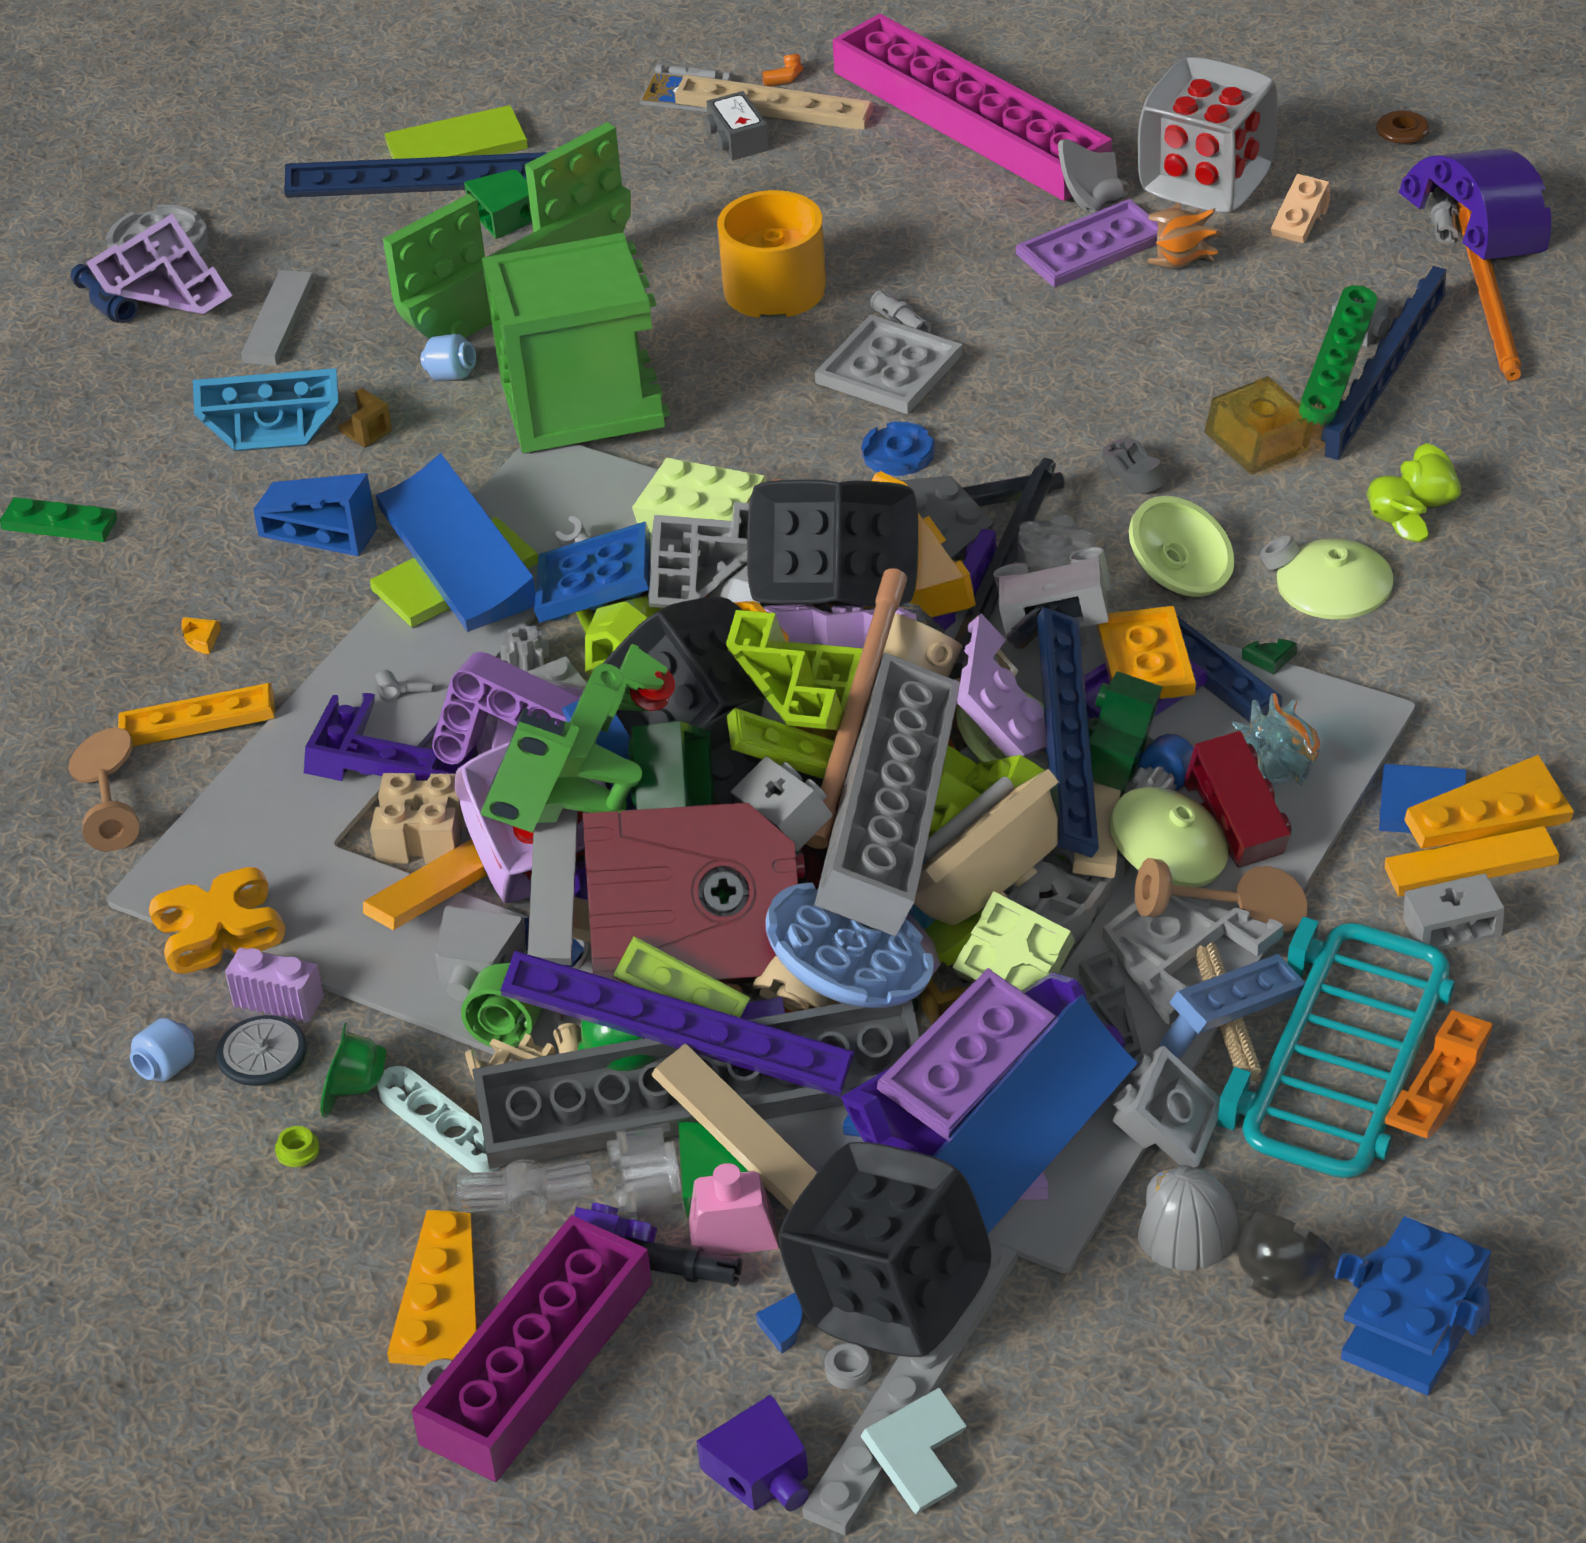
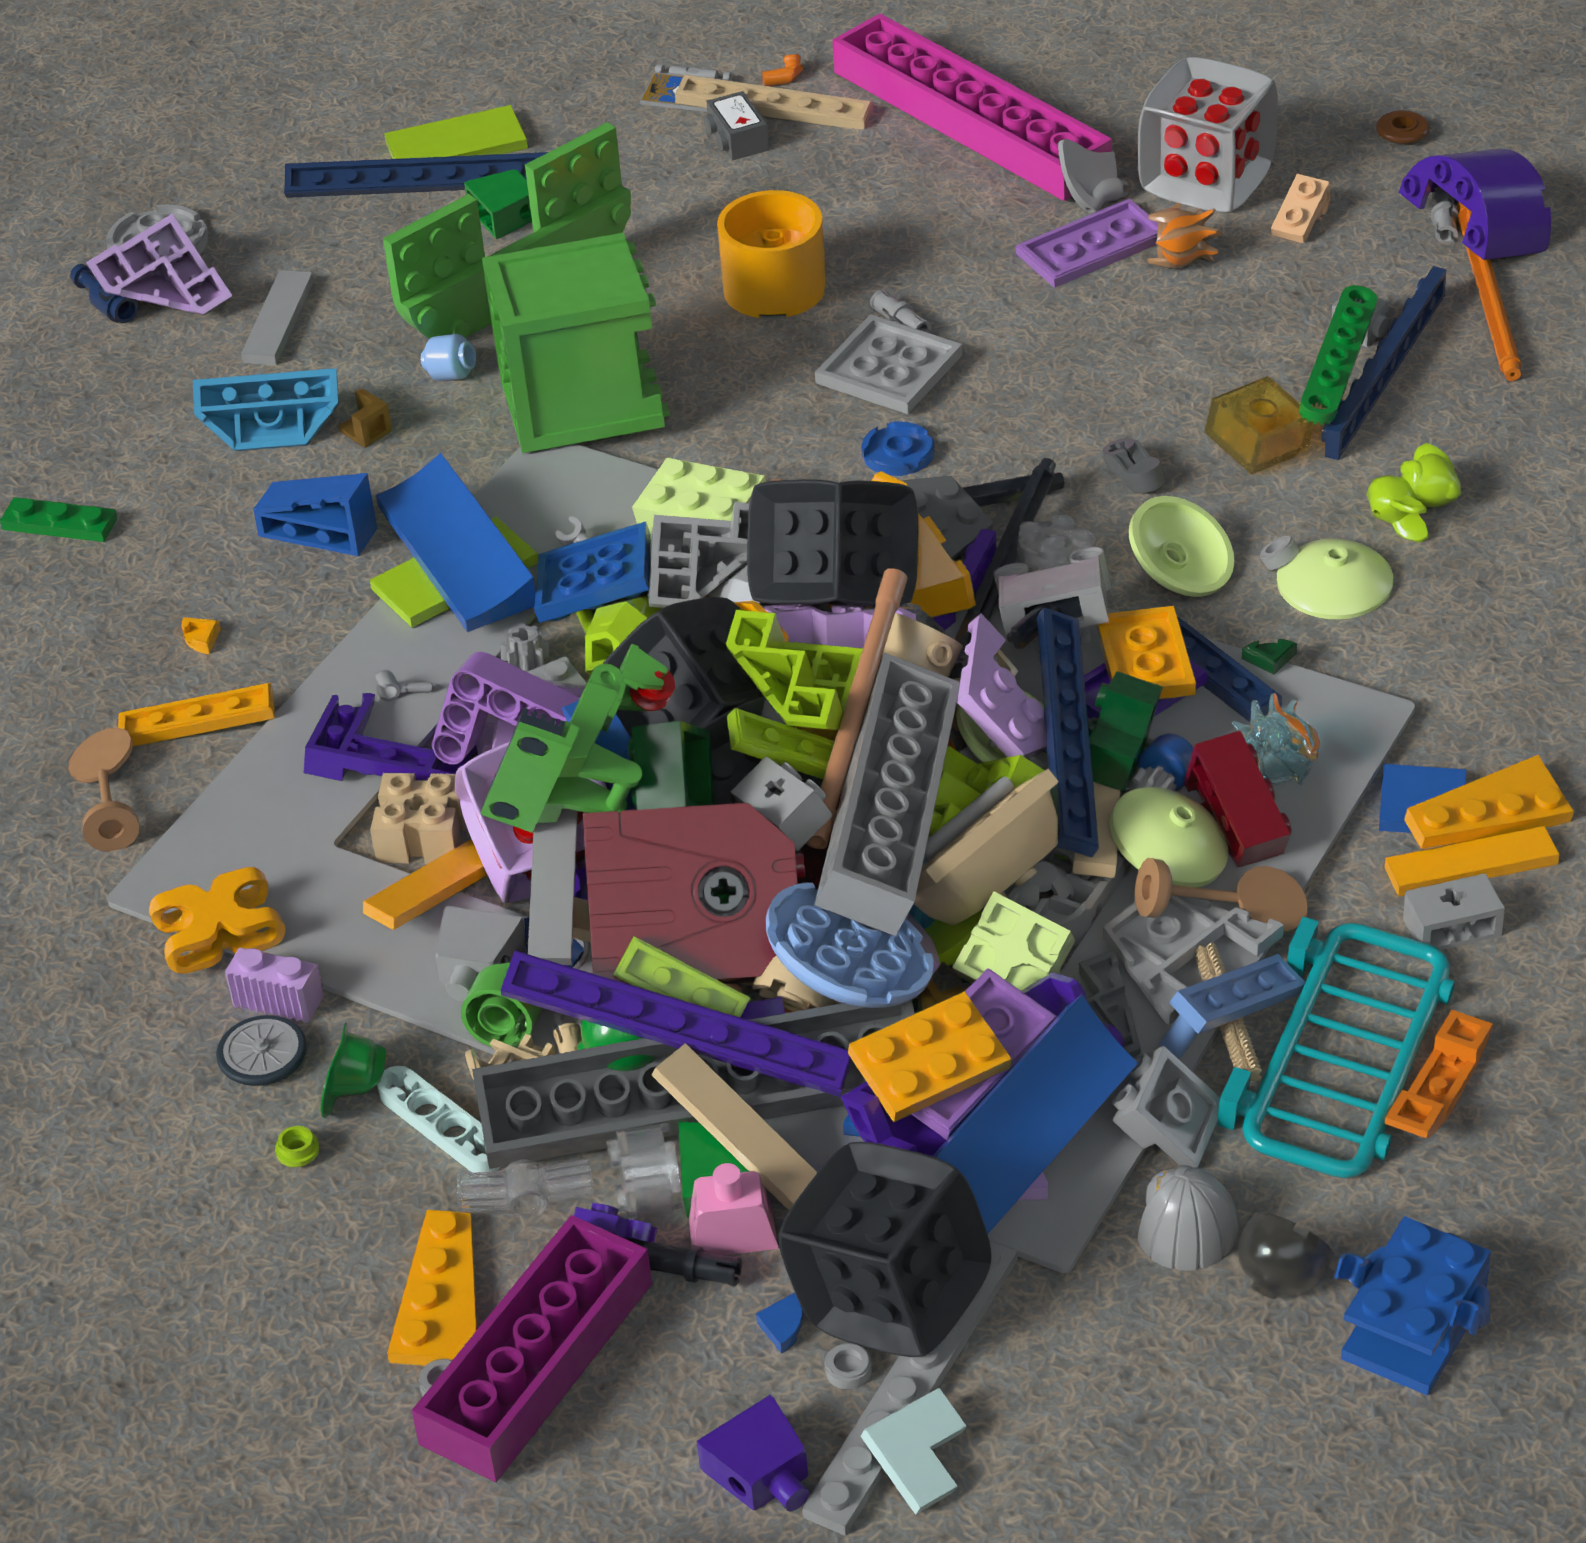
light blue head [130,1018,195,1082] -> none
none -> light orange plate [848,991,1012,1122]

